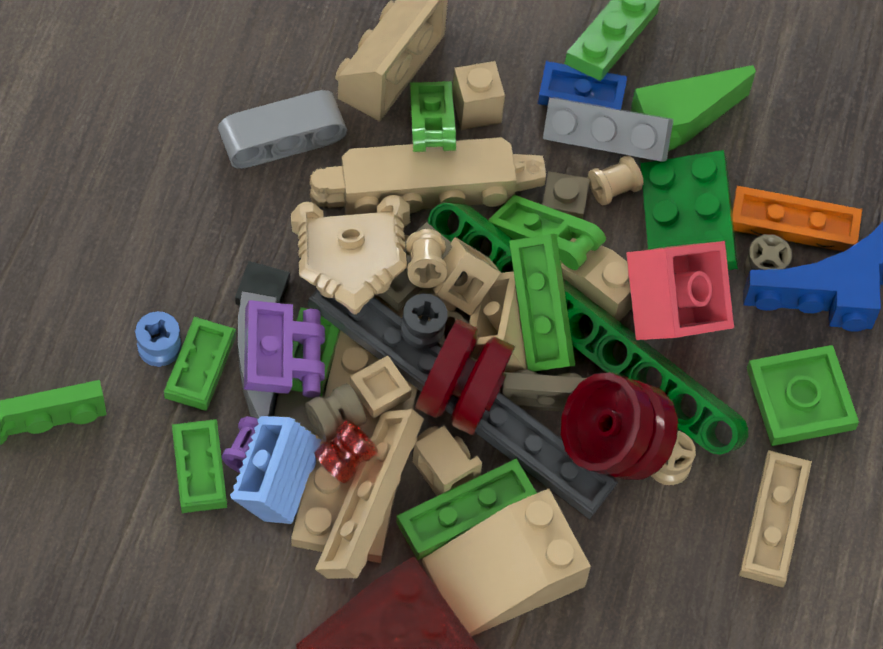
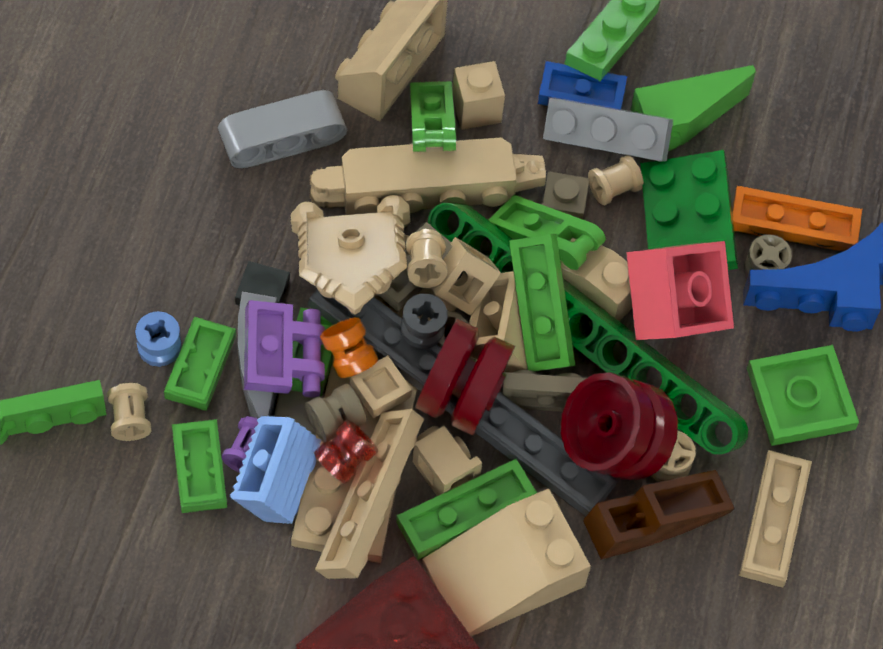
none -> tan bush [107,383,151,441]
none -> orange wheel [320,317,378,378]
none -> reddish brown slope [583,470,735,560]

